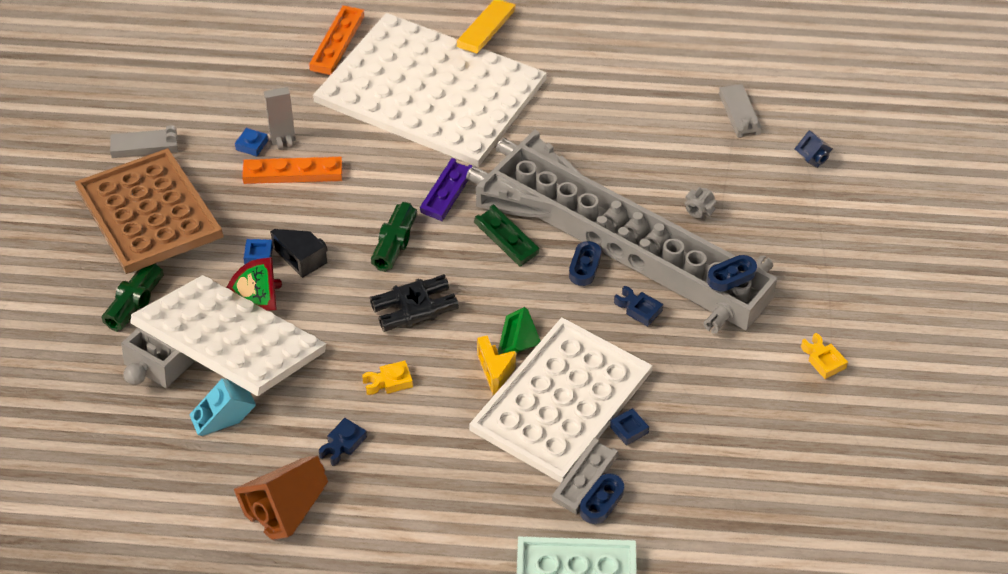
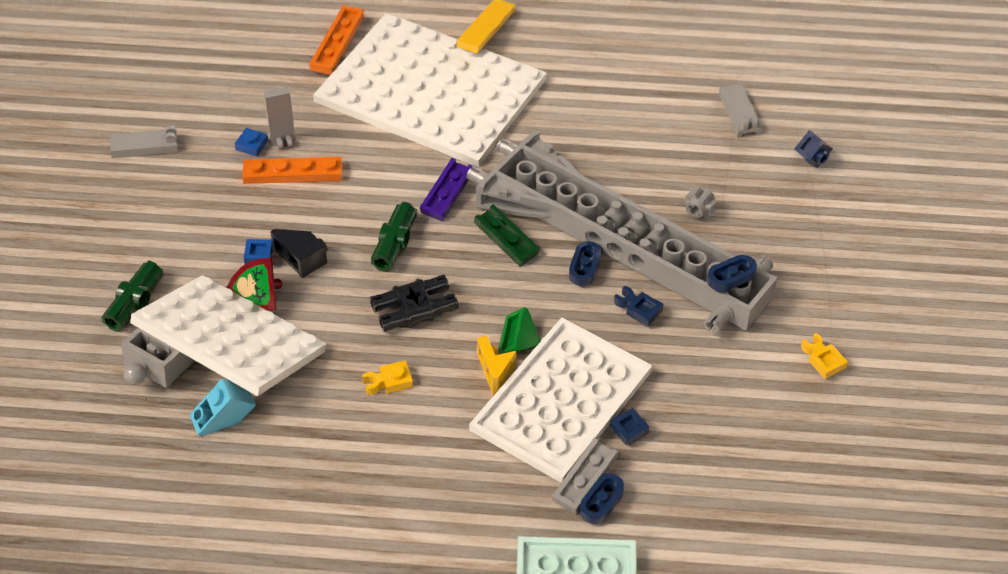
medium nougat plate [75,148,224,274] -> none
dark orange slope [234,455,328,540] -> none
dark blue plate [319,418,367,466] -> none

